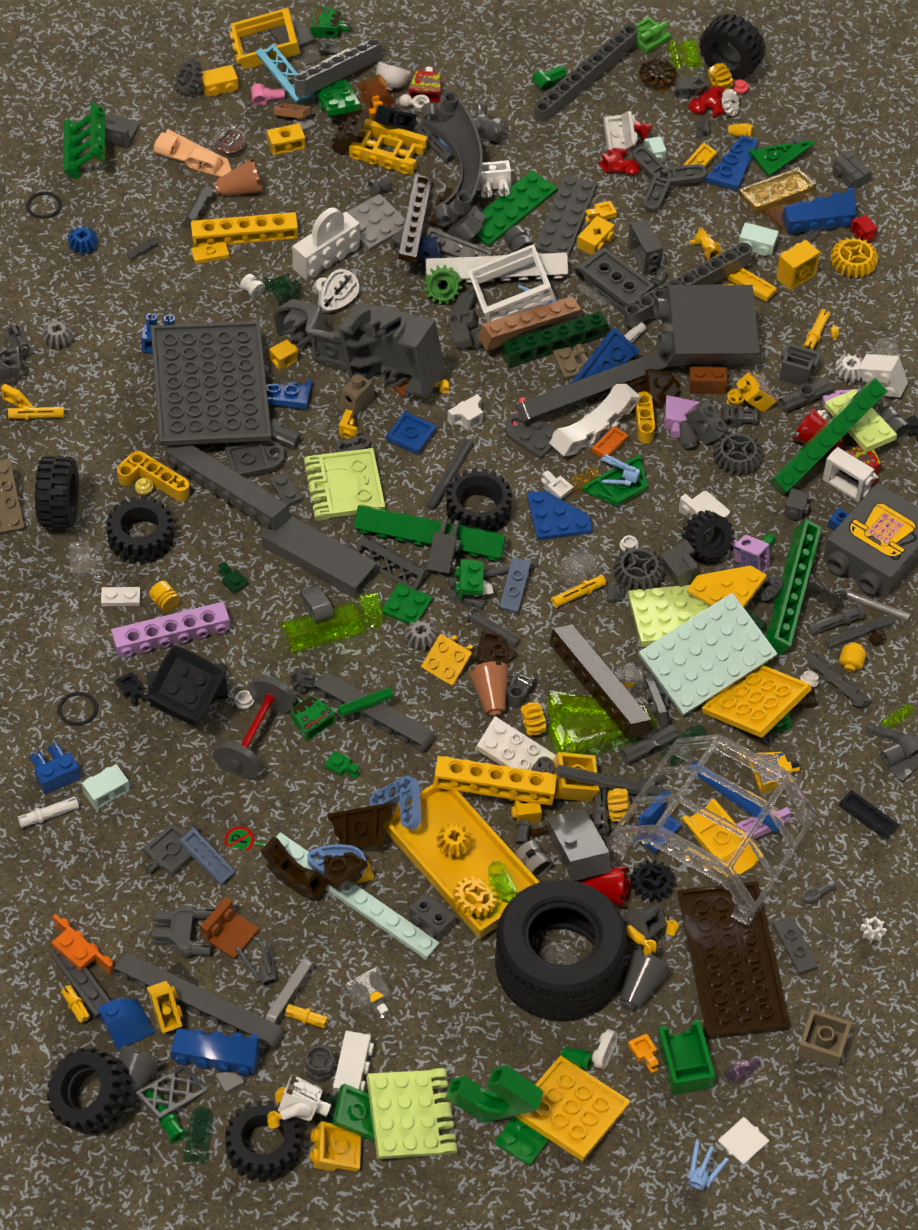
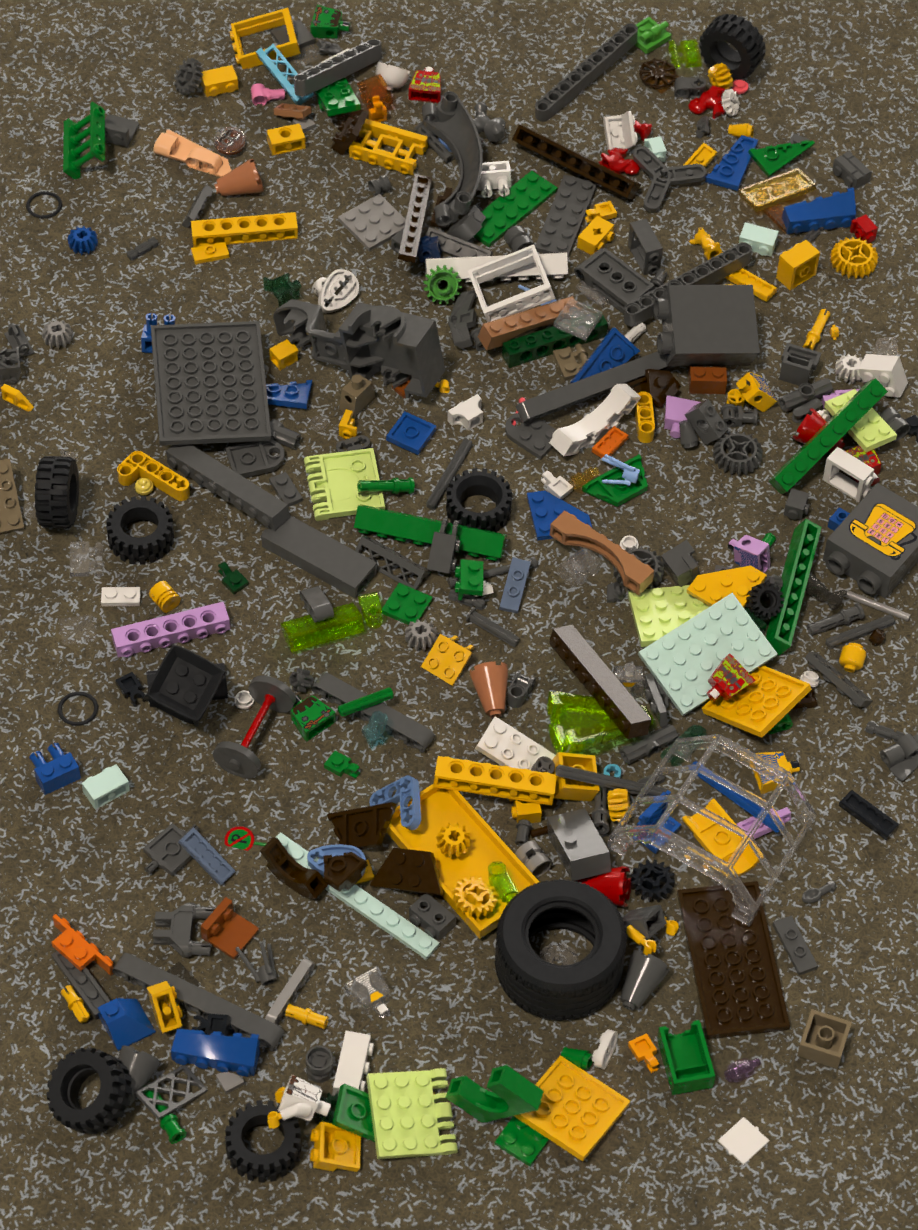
yellow pin [8,406,64,421] -> none
white pin [18,796,79,829] -> none
clear green plate [183,1107,212,1165] -> none
white wheel [240,274,265,298] -> none
white brick [292,208,360,281] -> none
black brick [375,104,417,131] -> none
white plate [399,94,430,112] -> none
dark brown plate [476,630,518,665] -> none
yellow gear [521,702,547,736] -> none
green piece [532,65,568,92] -> none
yellow pin [551,574,606,609] -> none
white bracket [679,491,730,534] -> none
black tyre [682,510,735,561] -> none
light blue plant [687,1140,728,1190] -> none
white gear [860,916,887,943] -> none
clear neon green axle [880,703,914,728] -> none
none -> black plate [192,1014,231,1036]
none -> green pin [357,477,415,494]
none -> clear light blue piece [362,711,388,749]
none -> dark brown wing [370,848,444,896]
none -> dark brown brick [512,124,641,200]
none -> medium nougat arch [550,510,654,595]
none -> clear plate [554,298,602,340]
none -> medium azure bush [603,764,621,778]
none -> torso [707,654,756,702]
none -> black tyre [746,583,784,619]
none -> dark grey bar [792,398,823,423]

